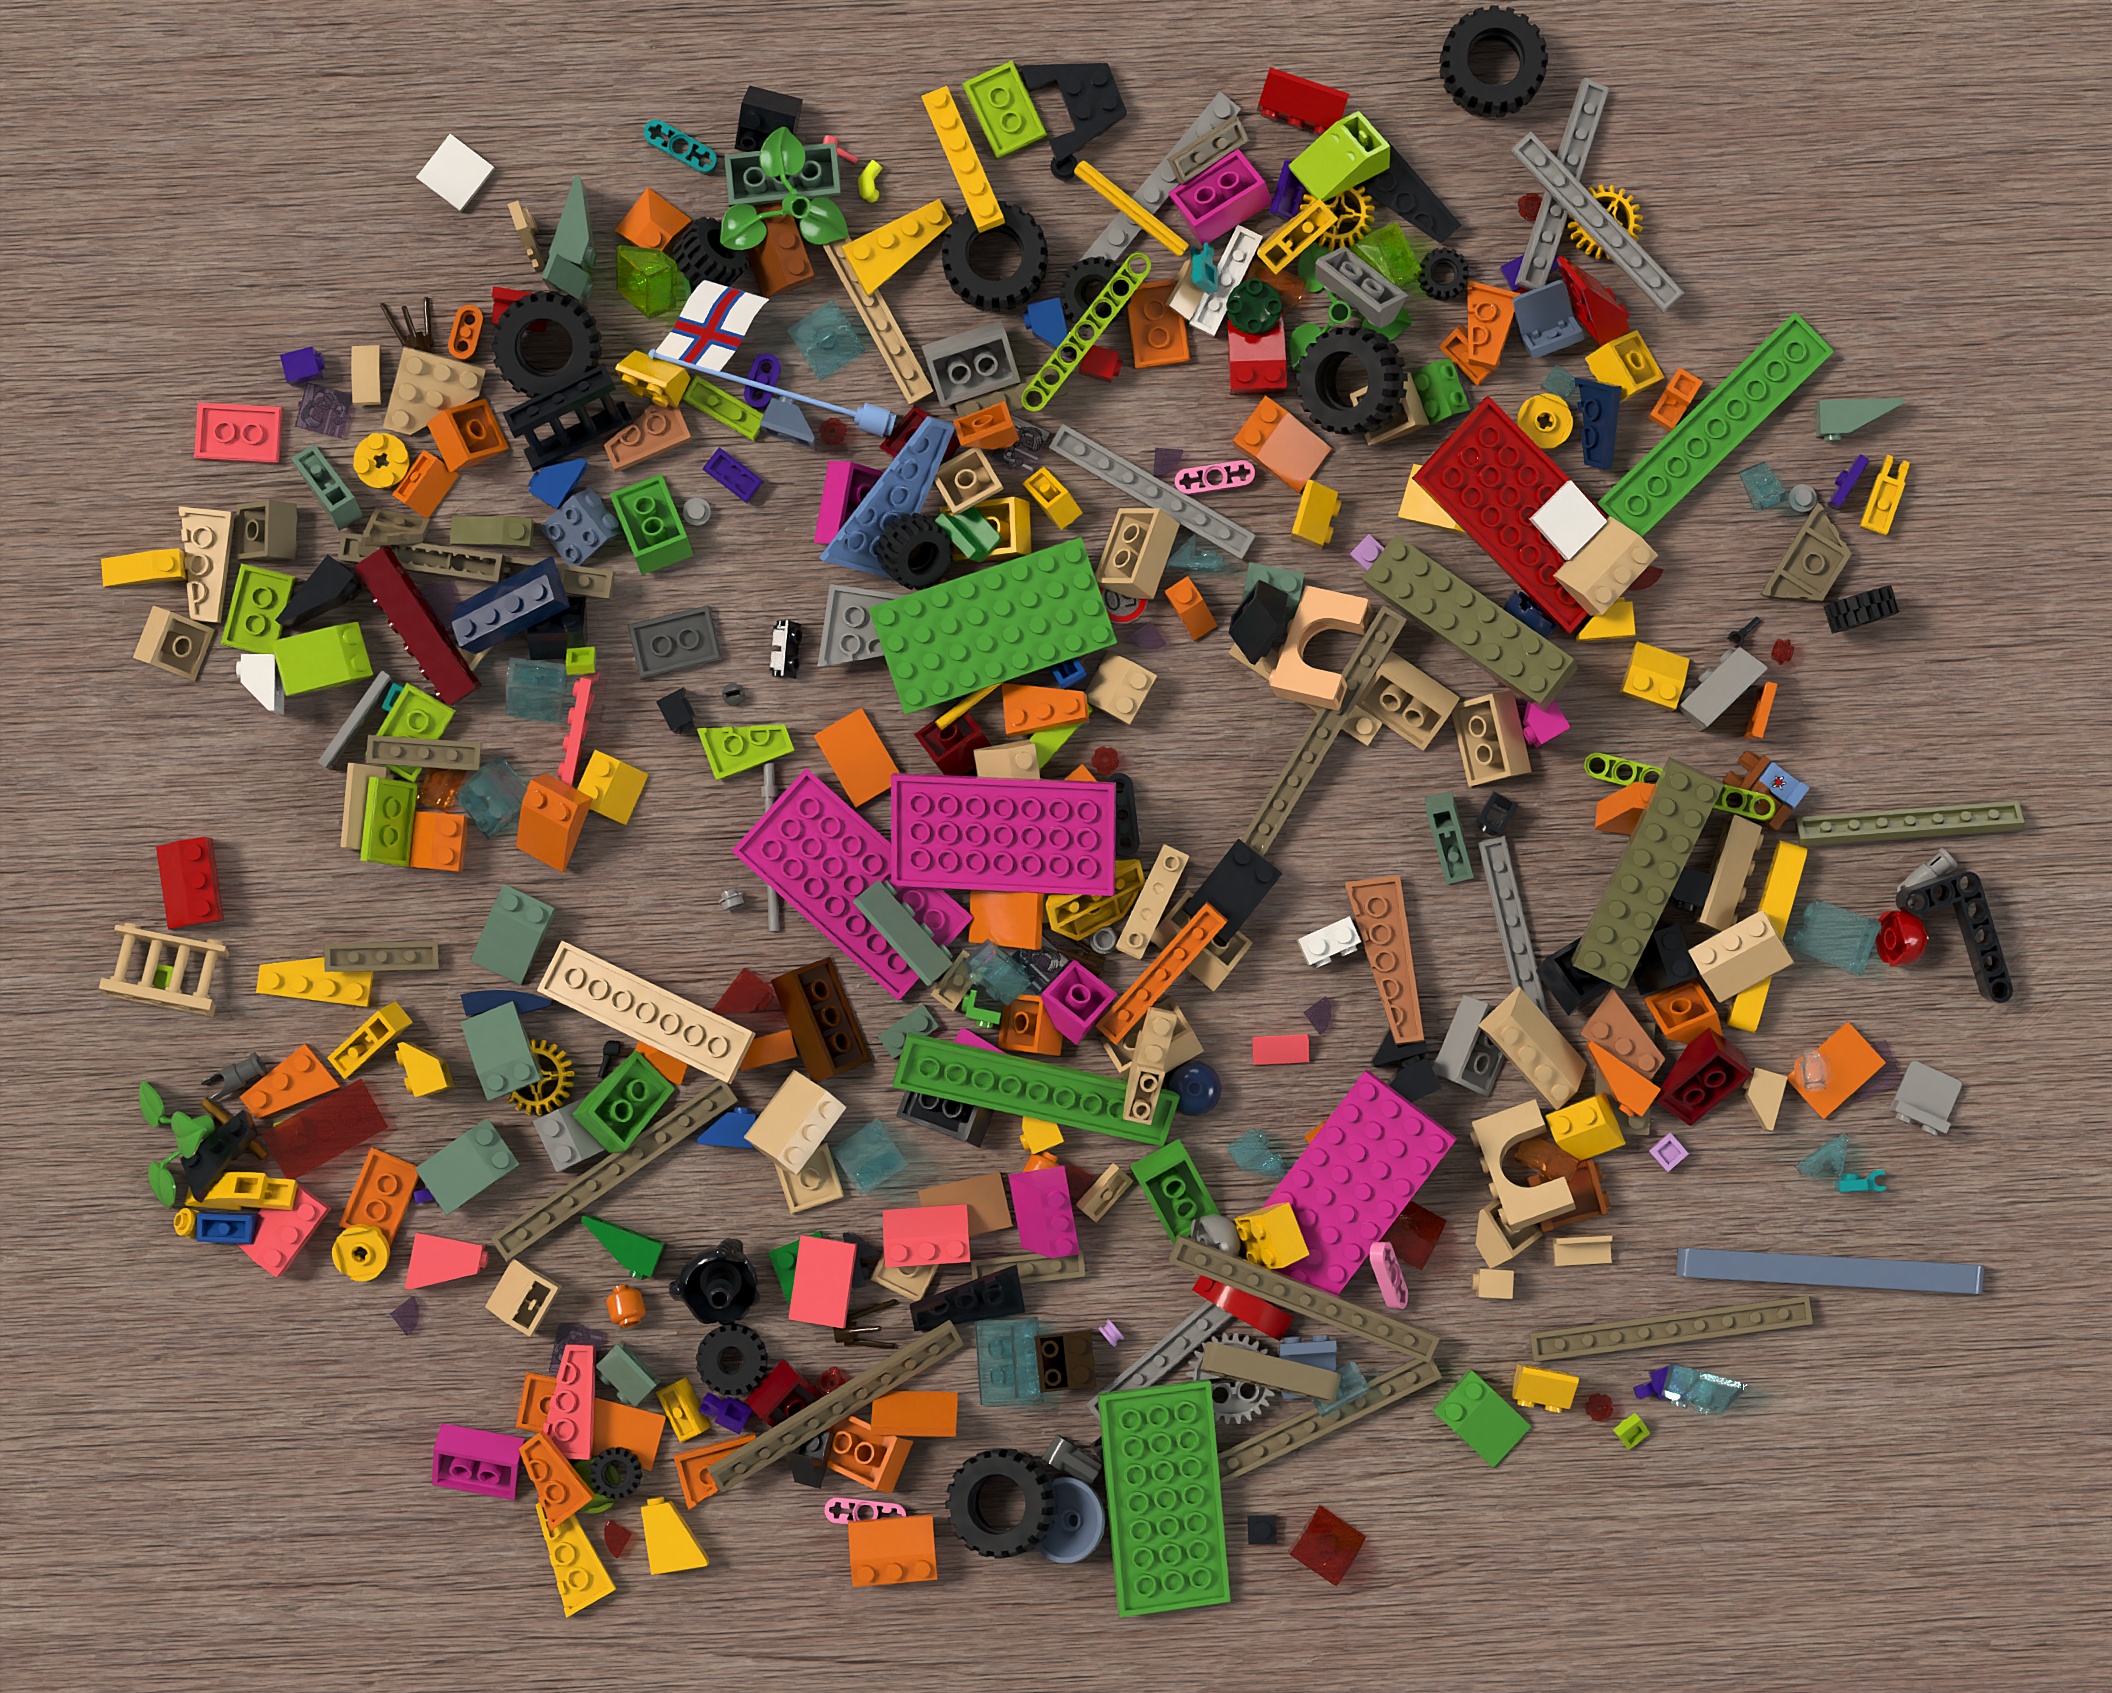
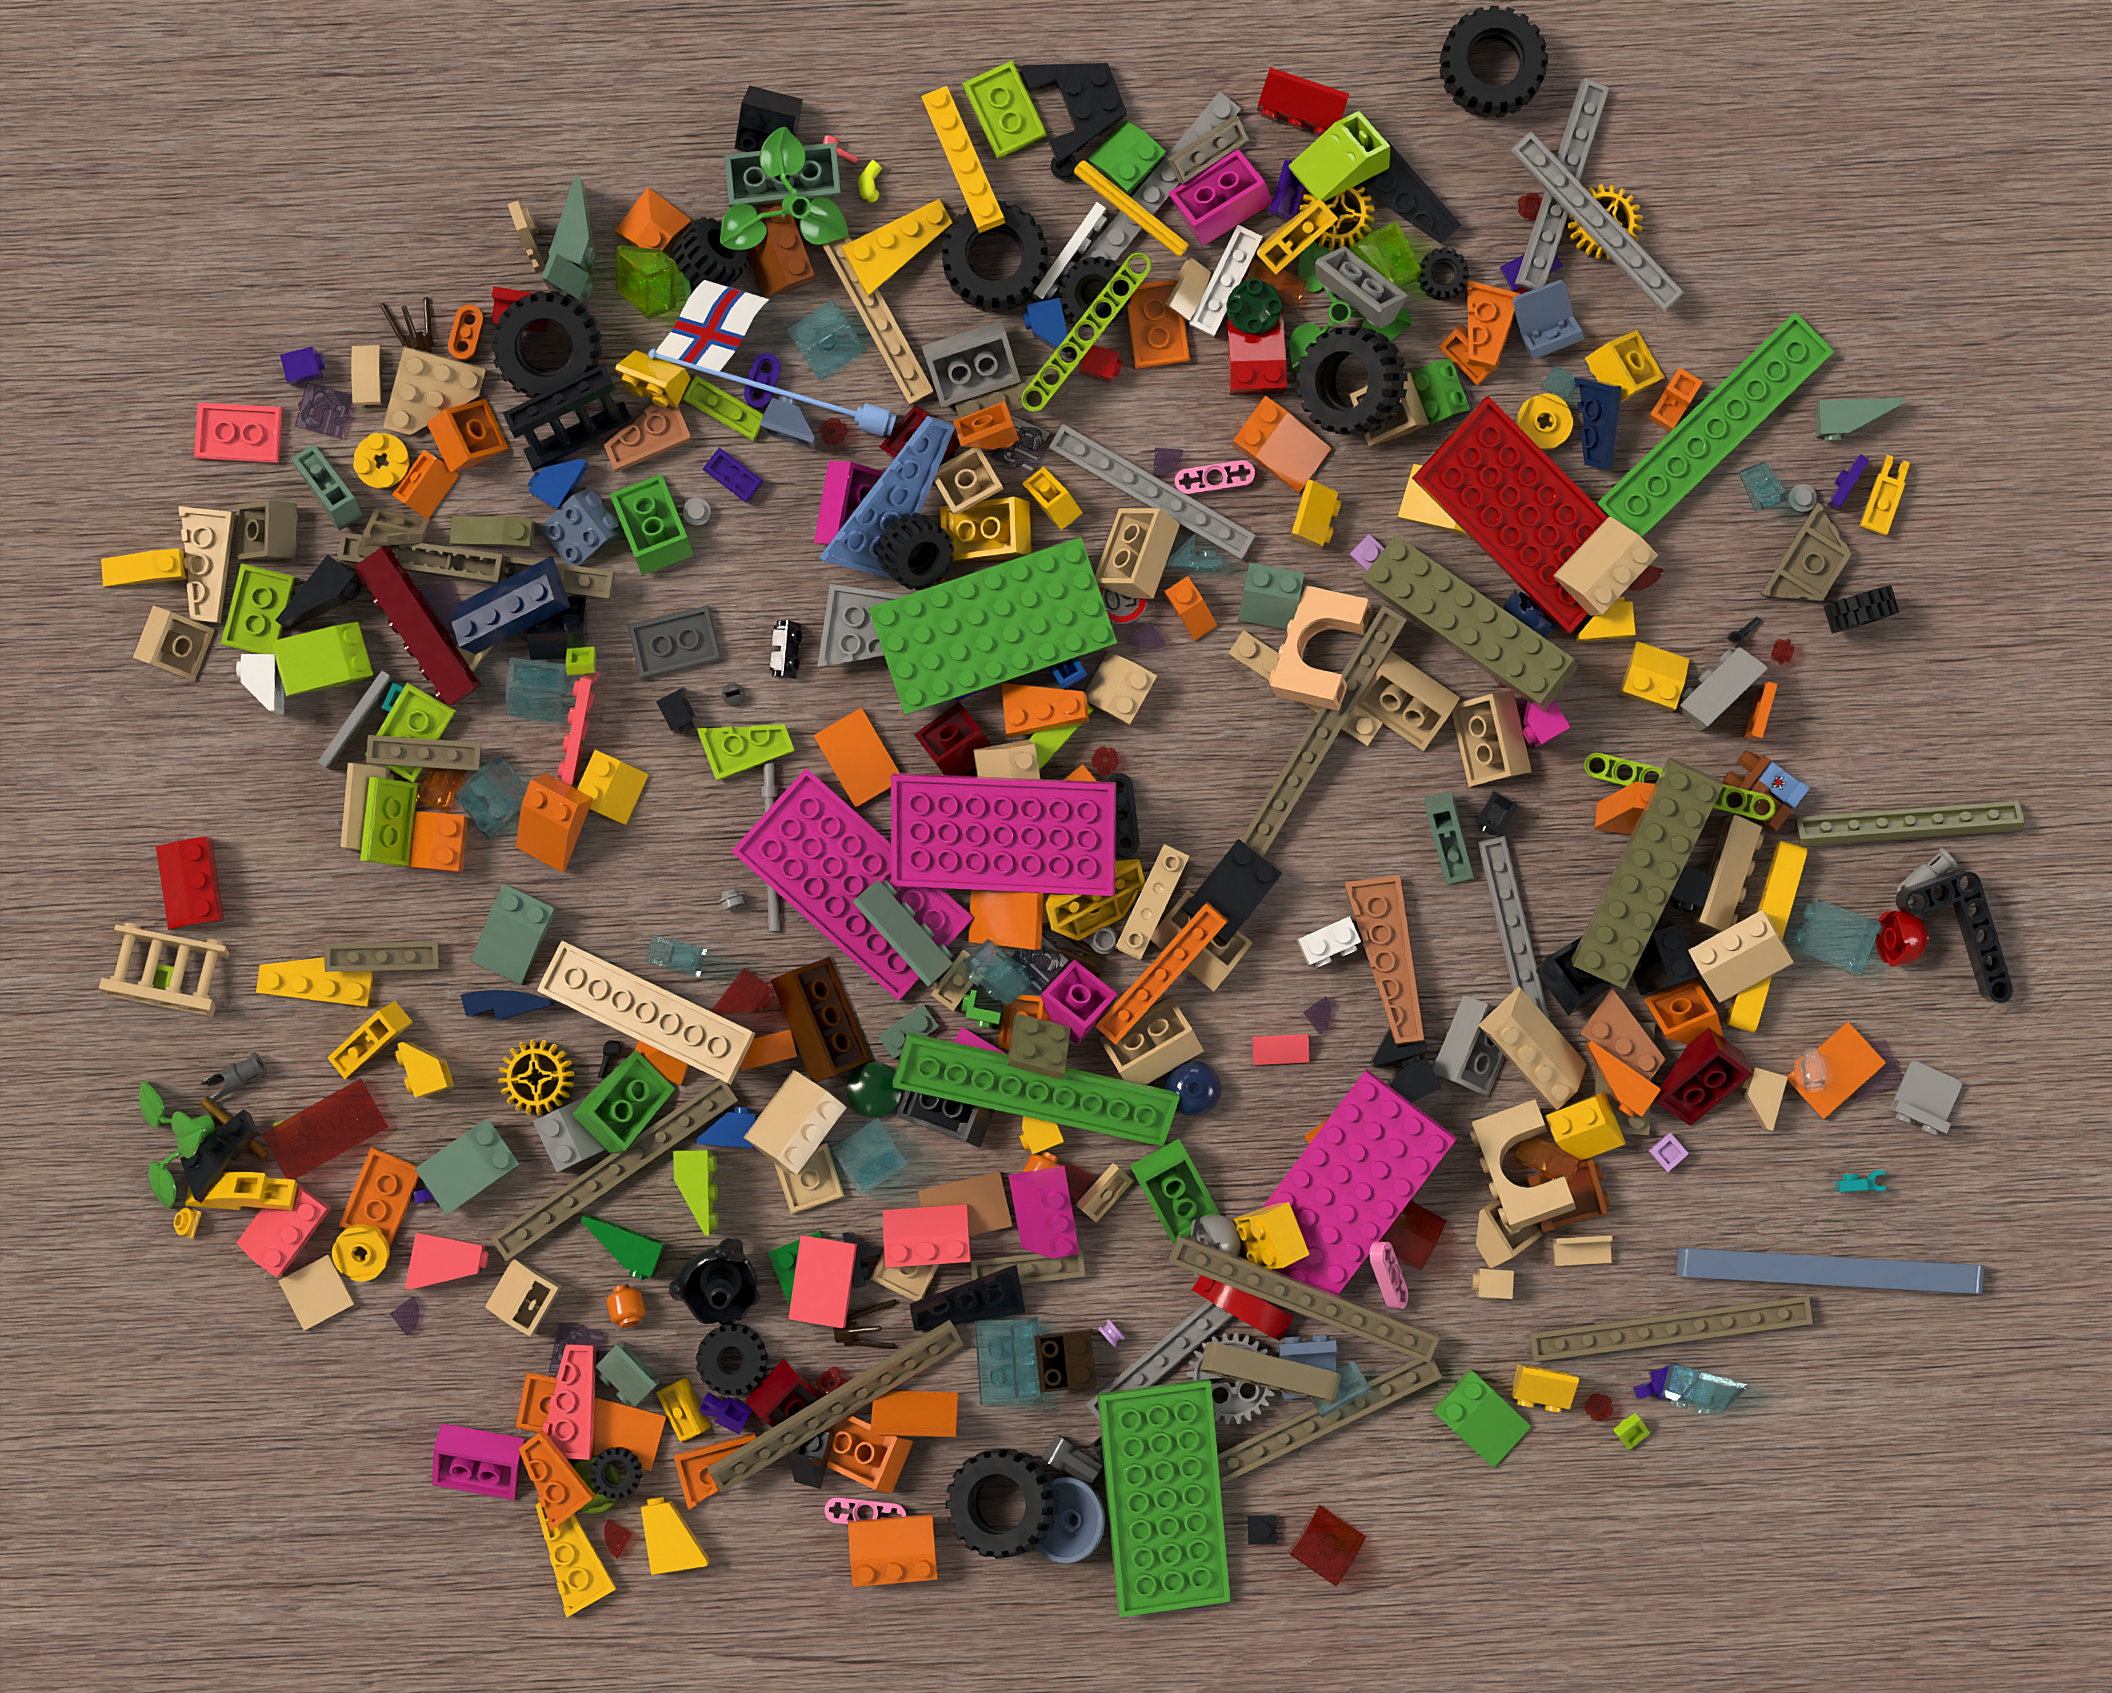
blue slope [197,1212,257,1244] -> none
orange wing [239,1044,342,1119] -> none
white tile [416,134,495,212] -> none
sand green slope [460,1001,544,1101] -> none
teal beam [644,120,718,174] -> none
green panel [935,505,1002,563] -> none
yellow bar [935,682,1003,730] -> none
tan slope [1123,1006,1178,1125] -> none
teal plate [1190,242,1218,295] -> none
clear light blue slope [1225,1127,1286,1177] -> none
black slope [1229,579,1289,665] -> none
white tile [1529,480,1607,560] -> none
red slope [1557,256,1630,347] -> none
clear light blue slope [1794,1134,1848,1178] -> none
none -> tan tile [278,1254,355,1331]
none -> clear light blue slope [645,935,707,977]
none -> lime slope [673,1149,719,1236]
none -> dark green dish [846,1062,902,1118]
none -> olive plate [1007,1013,1070,1079]
none -> white plate [1033,202,1107,302]
none -> bright green slope [1087,119,1166,196]

